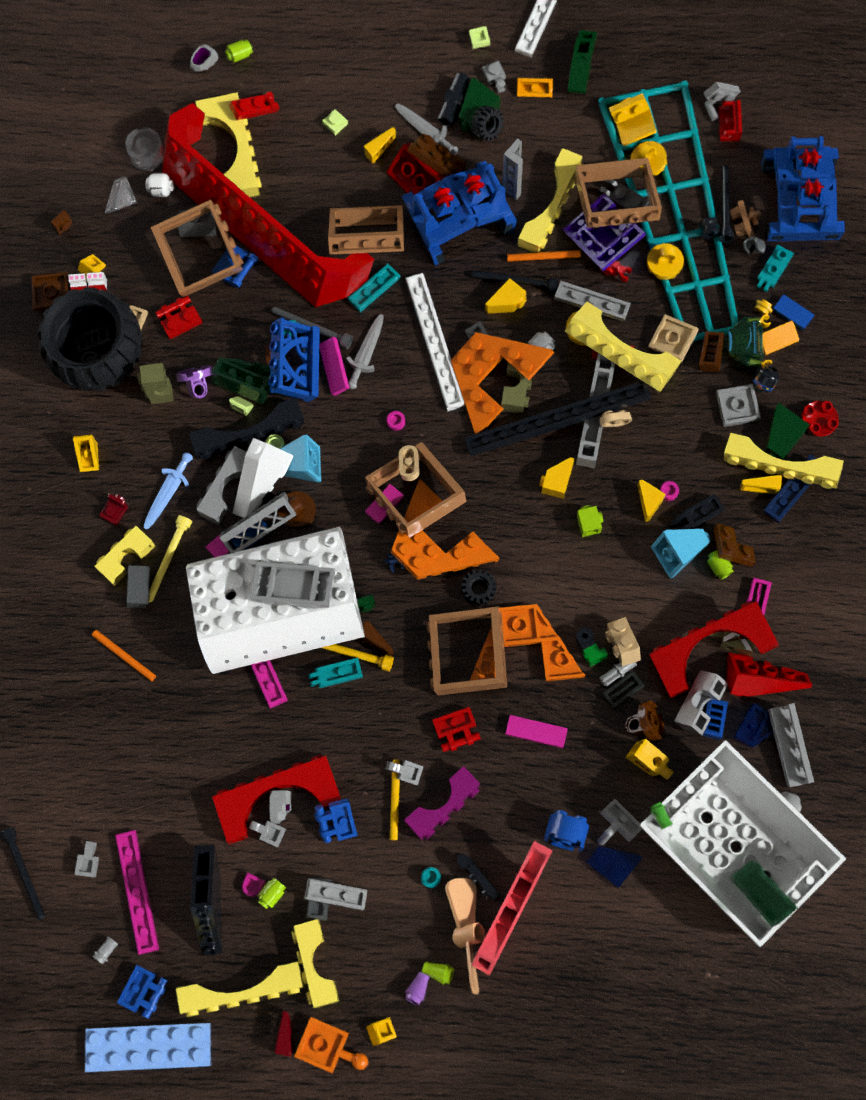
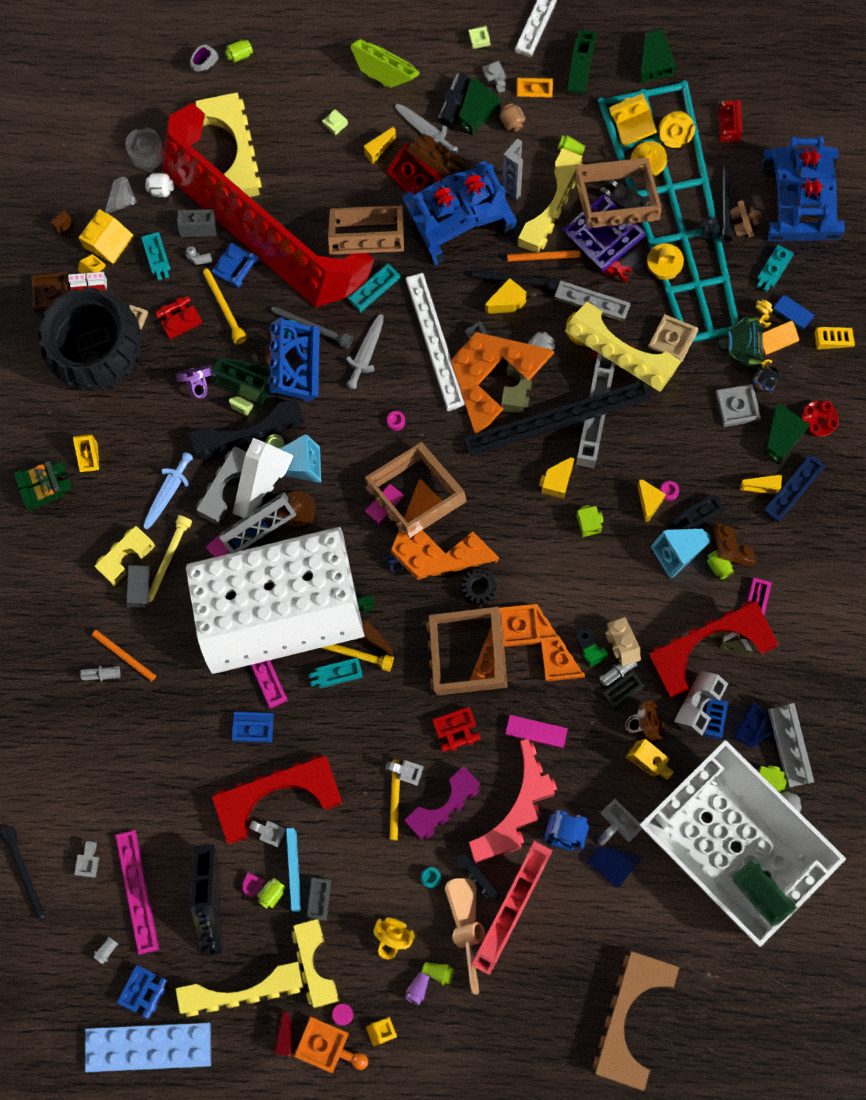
dark red bracket [99,493,128,526] -> none
olive arch [137,363,174,404] -> none
medium nougat window [151,200,243,297] -> none
red plate [229,92,280,120] -> none
light grey slope [250,562,335,609] -> none
light grey rock [270,790,291,824] -> none
light grey tile [304,878,368,911] -> none
blue plate [315,798,357,843] -> none
dark pink tile [319,337,349,396] -> none
tan plate [399,445,419,481] -> none
black tyre [471,105,504,141] -> none
tan plate [599,410,632,427] -> none
bright green pin [650,802,673,830] -> none
reddish brown slope [699,331,724,372] -> none
light grey plate [704,82,741,121] -> none
light yellow arch [724,433,844,489] -> none
red wedge [726,653,812,697] -> none
dark grey arm [743,236,766,254] -> none
none -> dark green hips [14,461,73,510]
none -> yellow slope [79,209,133,264]
none -> light grey axle [80,666,120,681]
none -> teal hinge [141,232,171,280]
none -> light grey arm [186,247,212,265]
none -> yellow piece [203,269,248,344]
none -> blue plate [232,712,274,743]
none -> medium azure tile [286,828,301,912]
none -> dark pink tile [332,1004,353,1025]
none -> lime wedge [351,39,420,88]
none -> yellow tile [373,918,415,959]
none -> coral arch [469,739,557,864]
none -> medium nougat head [499,103,525,132]
none -> lime cone [558,135,585,156]
none -> medium nougat arch [592,951,679,1091]
none -> dark green slope [640,29,676,84]
none -> yellow tile [658,111,695,148]
none -> lime brick [758,766,787,793]
none -> yellow slope [814,327,855,350]

